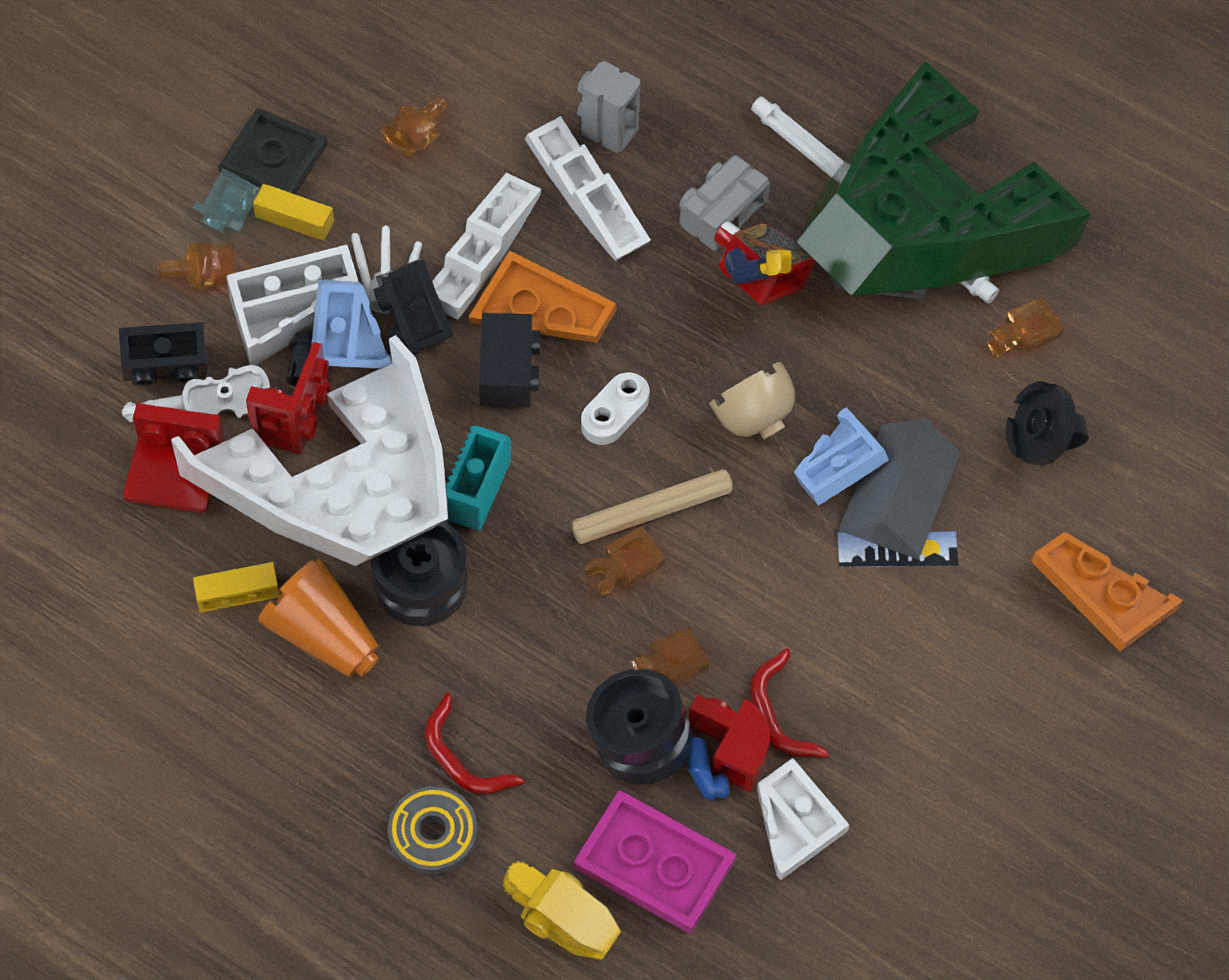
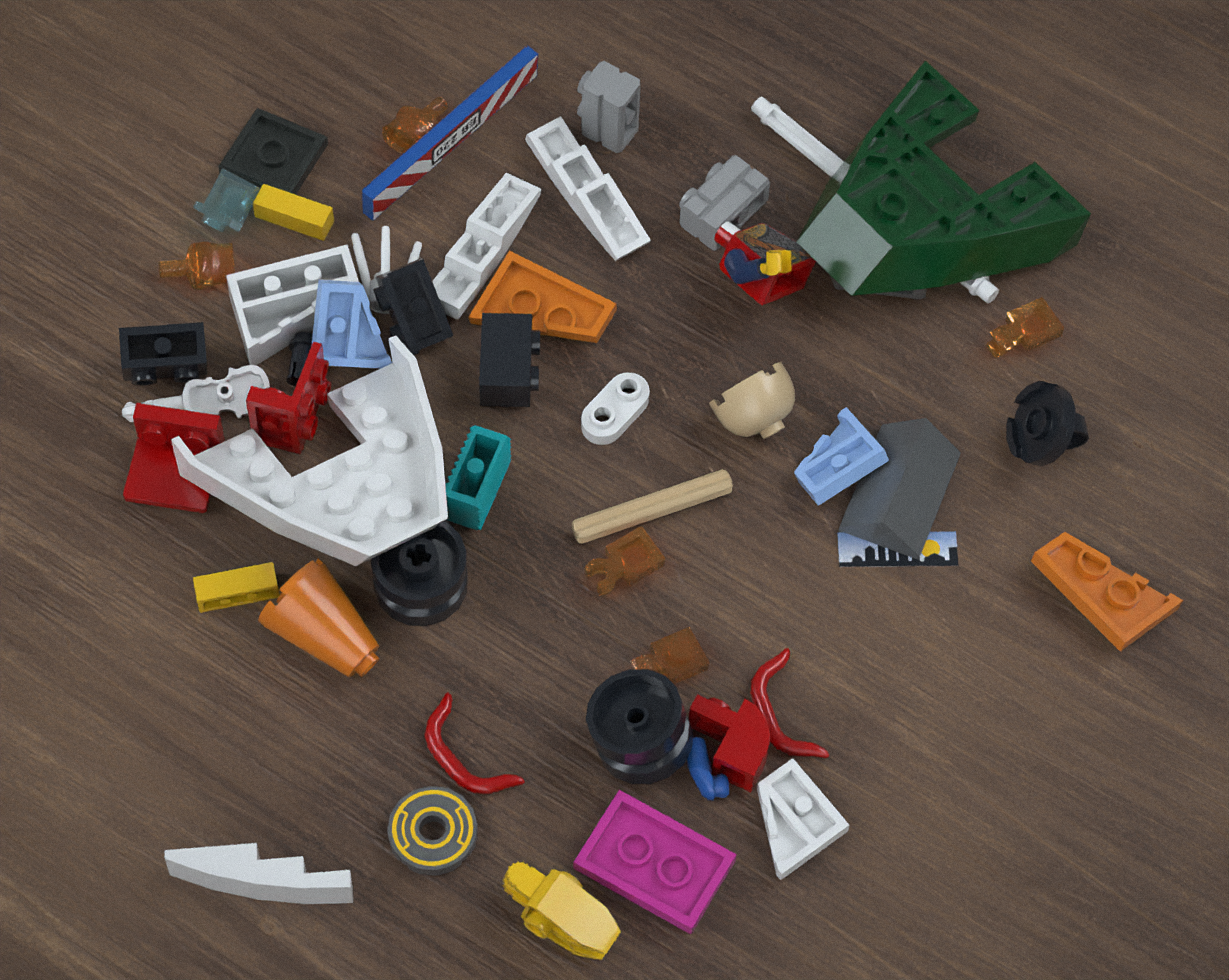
none -> white slope [165,843,353,904]
none -> tile [362,46,538,221]

